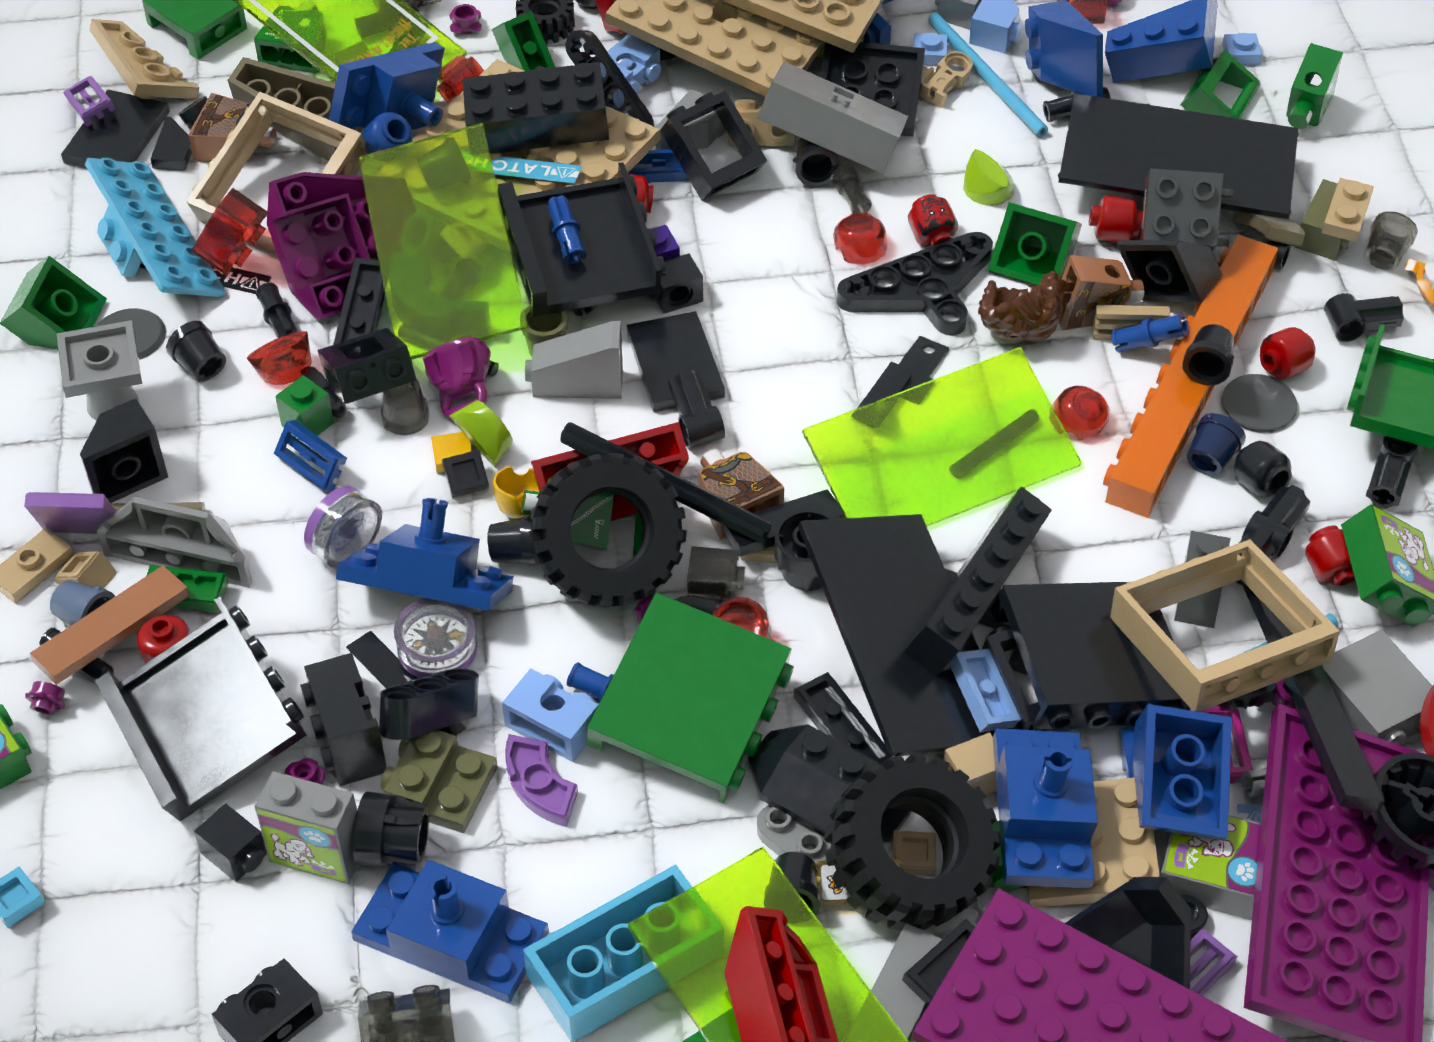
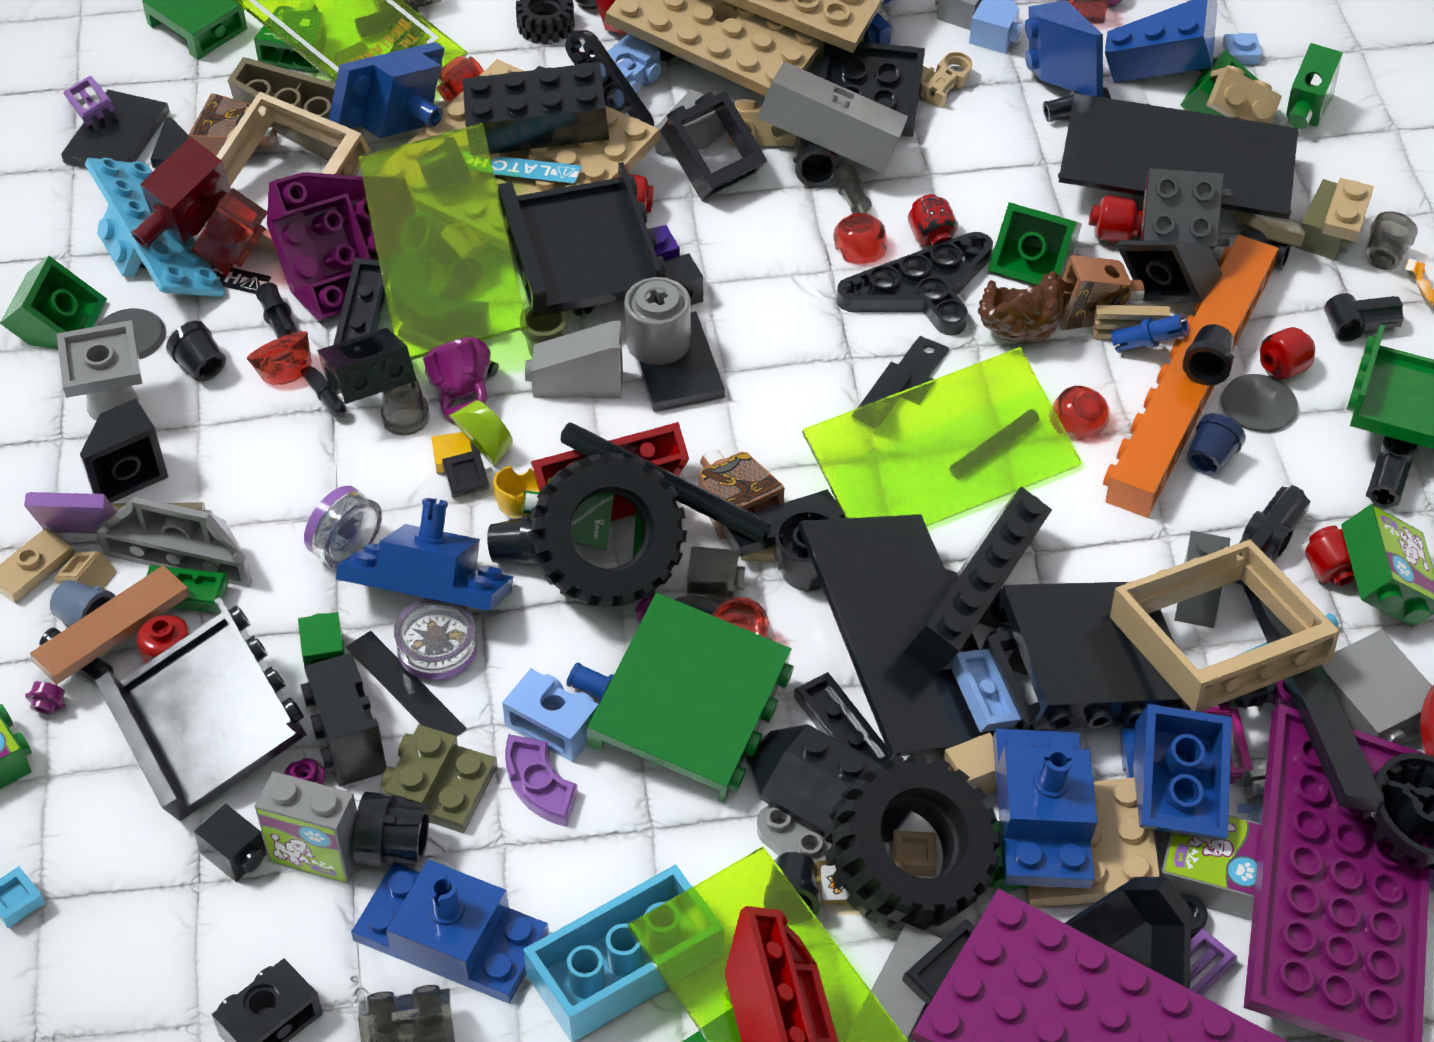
tan wing [89,19,200,99] -> none
black tile [178,96,208,125] -> none
blue tile [273,420,347,492] -> none
green brick [275,375,334,436] -> none
blue head [362,112,413,163] -> none
black beam [379,668,479,740] -> none
magenta plate [449,4,482,34] -> none
green slope [491,11,555,71] -> none
blue axle [548,195,587,264] -> none
blue tile [628,149,690,183] -> none
black piece [668,370,725,448] -> none
light blue plate [914,33,947,65] -> none
medium azure piece [928,12,1048,137] -> none
lime piece [963,149,1015,205] -> none
black head [1234,441,1292,497] -> none
none -> dark red brick [131,136,233,249]
none -> green brick [298,612,345,666]
none -> light grey piece [624,277,691,365]
none -> tan bracket [1206,65,1282,124]

